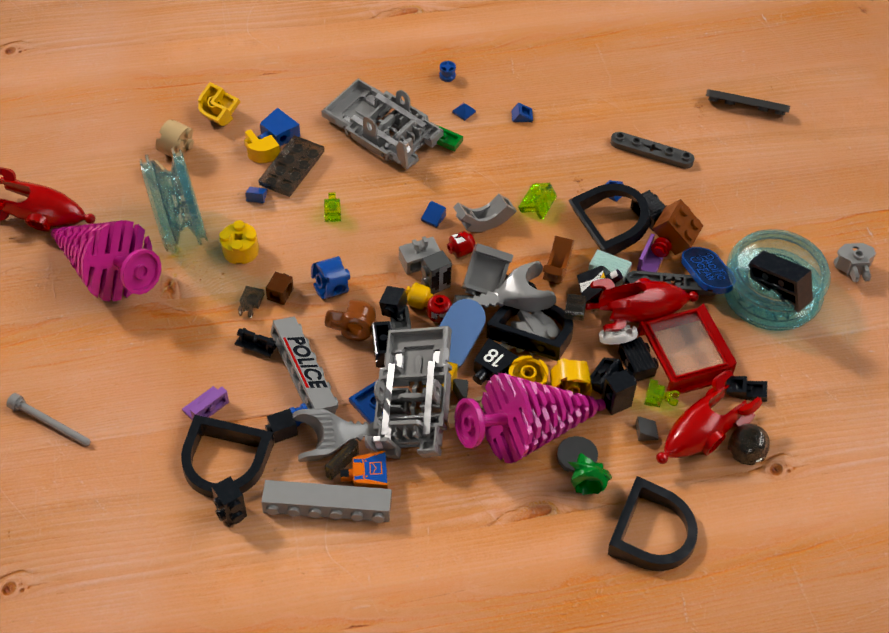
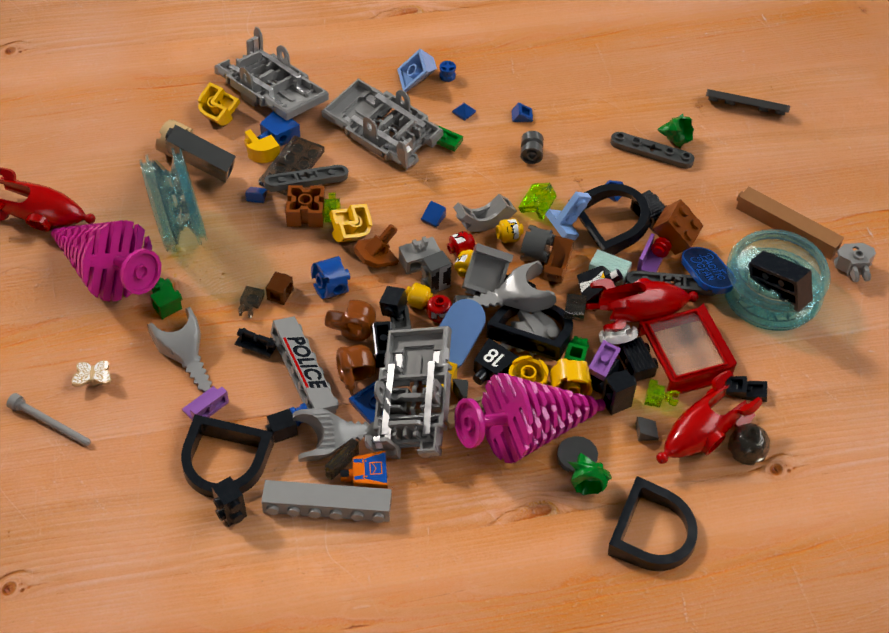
yellow brick [219,220,259,264] -> none
none -> tan animal [71,360,111,387]
none -> light grey animal [147,307,212,392]
none -> green brick [150,277,183,319]
none -> dark grey brick [165,124,236,183]
none -> light grey piece [214,27,329,120]
none -> dark grey piece [264,165,349,192]
none -> dark orange brick [285,185,325,228]
none -> yellow brick [329,204,372,242]
none -> dark orange piece [336,345,376,396]
none -> dark orange piece [353,224,399,268]
none -> light blue slope [397,49,437,92]
none -> yellow head [454,250,473,278]
none -> yellow head [496,218,524,243]
none -> dark grey wheel [520,131,544,164]
none -> dark grey brick [520,225,556,266]
none -> light blue bracket [545,192,592,240]
none -> green brick [564,336,589,361]
none -> medium lavender panel [589,340,621,381]
none -> green hair [657,114,694,148]
none -> medium nougat brick [736,186,844,260]

